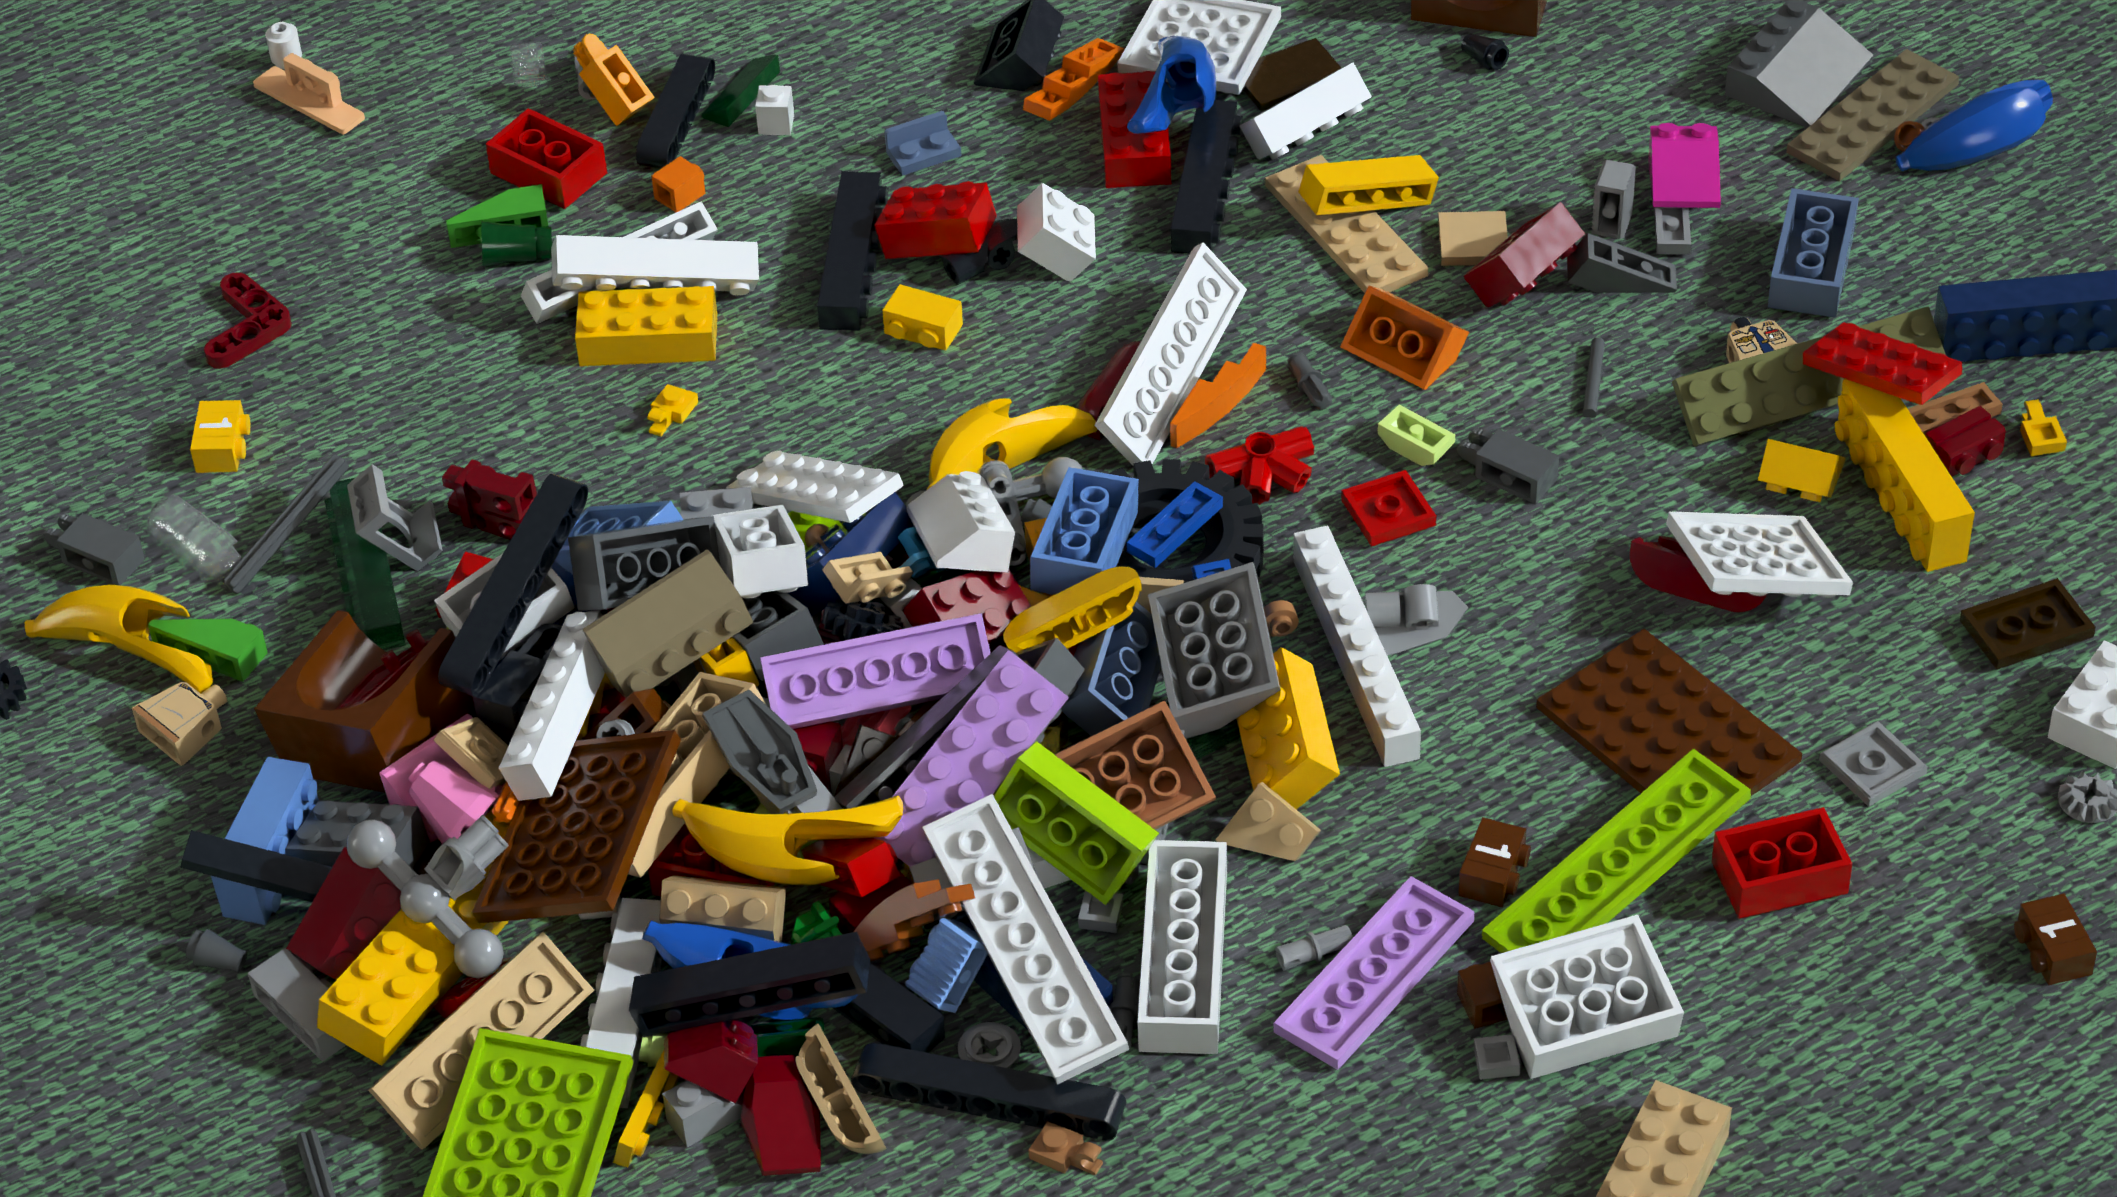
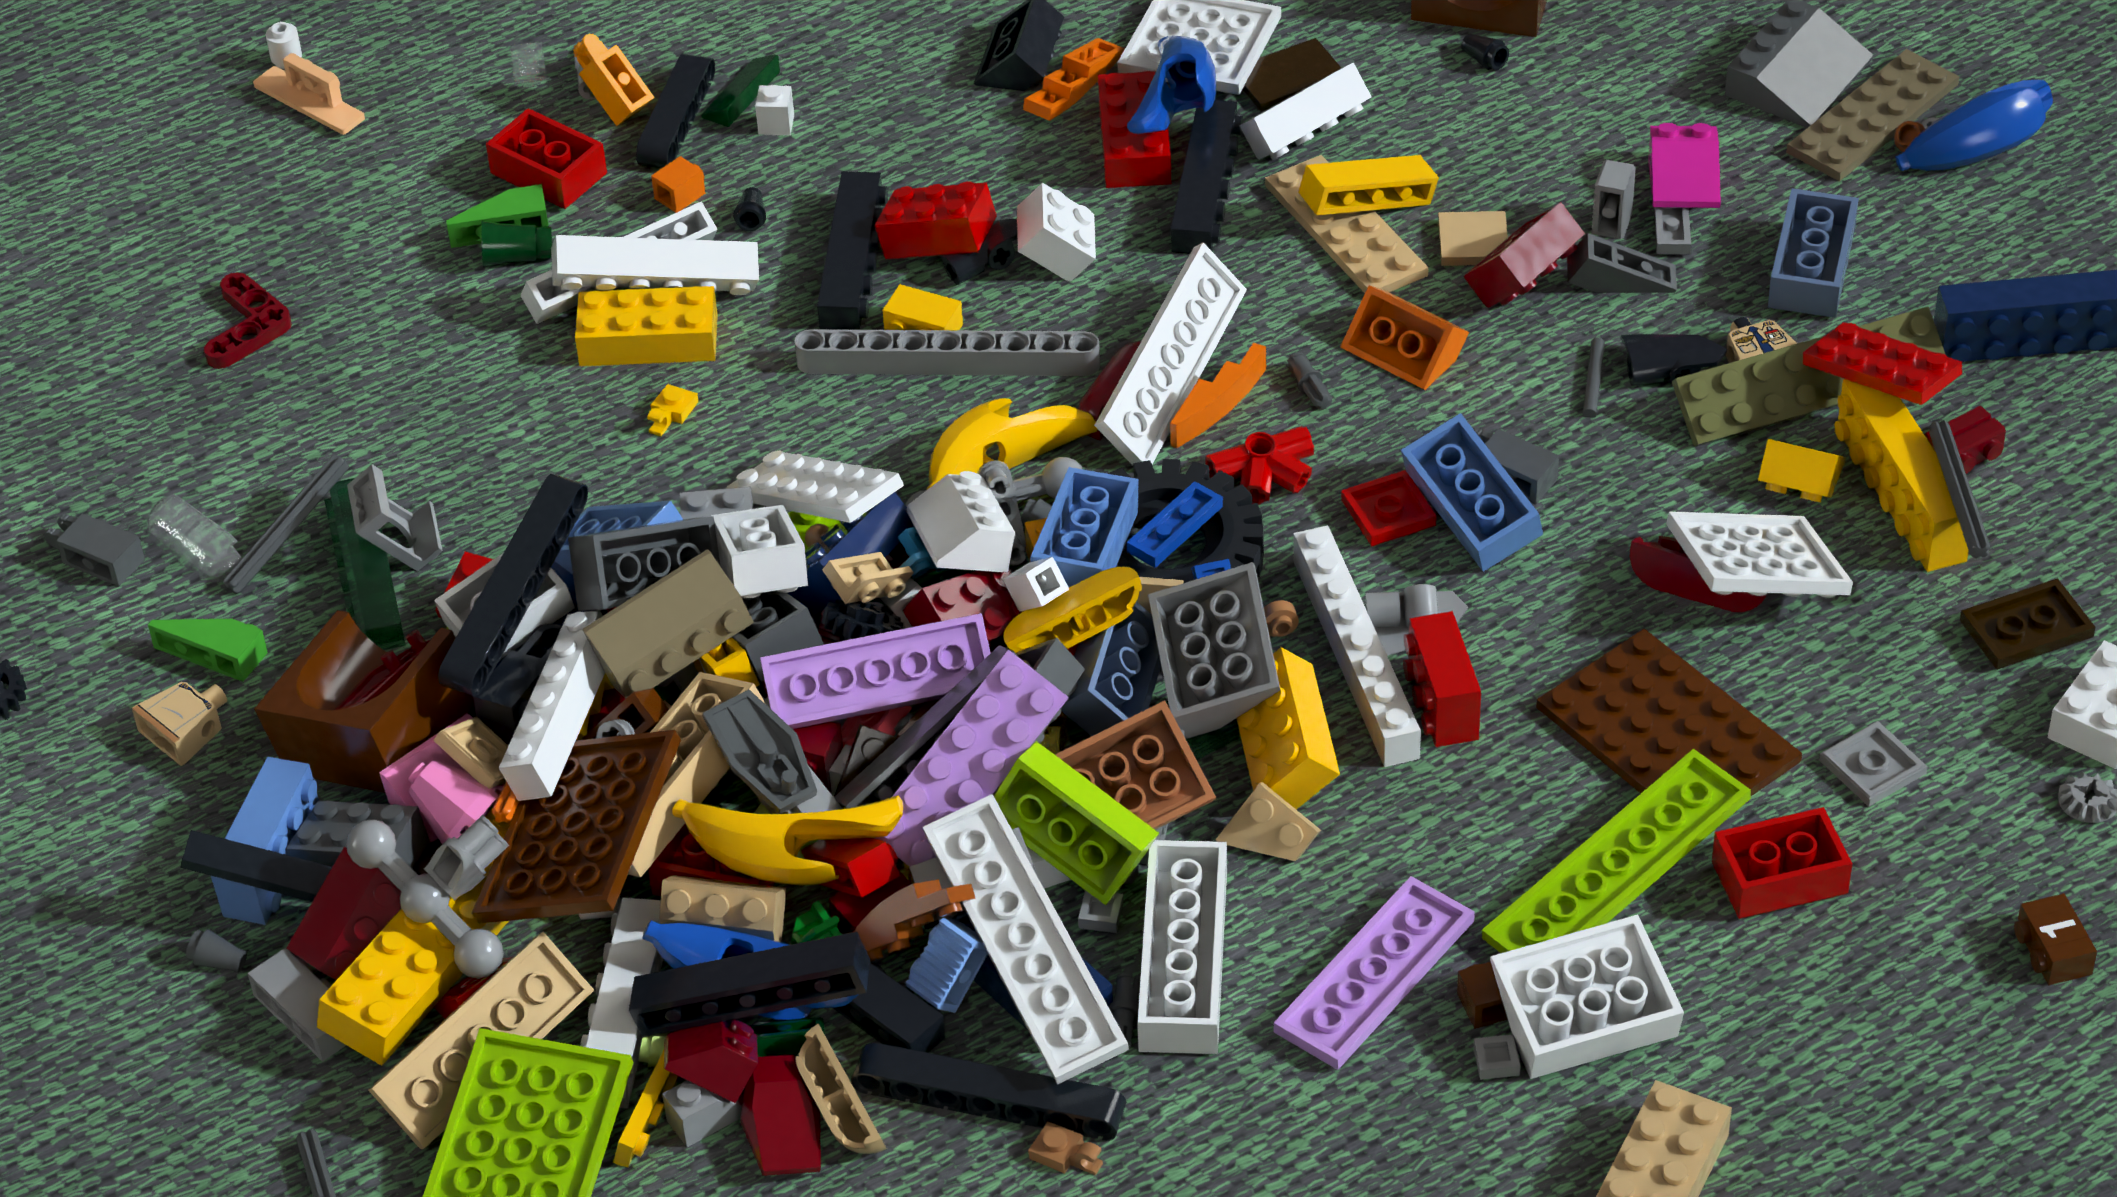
yellow piece [24,585,213,694] -> none
yellow brick [190,400,250,473] -> none
dark red hips [442,459,537,540] -> none
sand blue bracket [884,111,962,176] -> none
light grey gear [958,1022,1021,1068] -> none
light grey axle [1275,925,1353,971] -> none
yellowish green slope [1378,405,1455,466] -> none
reddish brown brick [1459,817,1531,908] -> none
medium nougat plate [1908,382,2002,434] -> none
yellow plate [2020,399,2067,456] -> none
none -> black cone [733,187,766,231]
none -> light grey beam [794,329,1100,376]
none -> white brick [1003,557,1069,612]
none -> medium blue brick [1401,413,1543,572]
none -> red brick [1403,611,1481,747]
none -> black panel [1620,334,1727,386]
none -> dark grey axle [1929,420,1990,558]

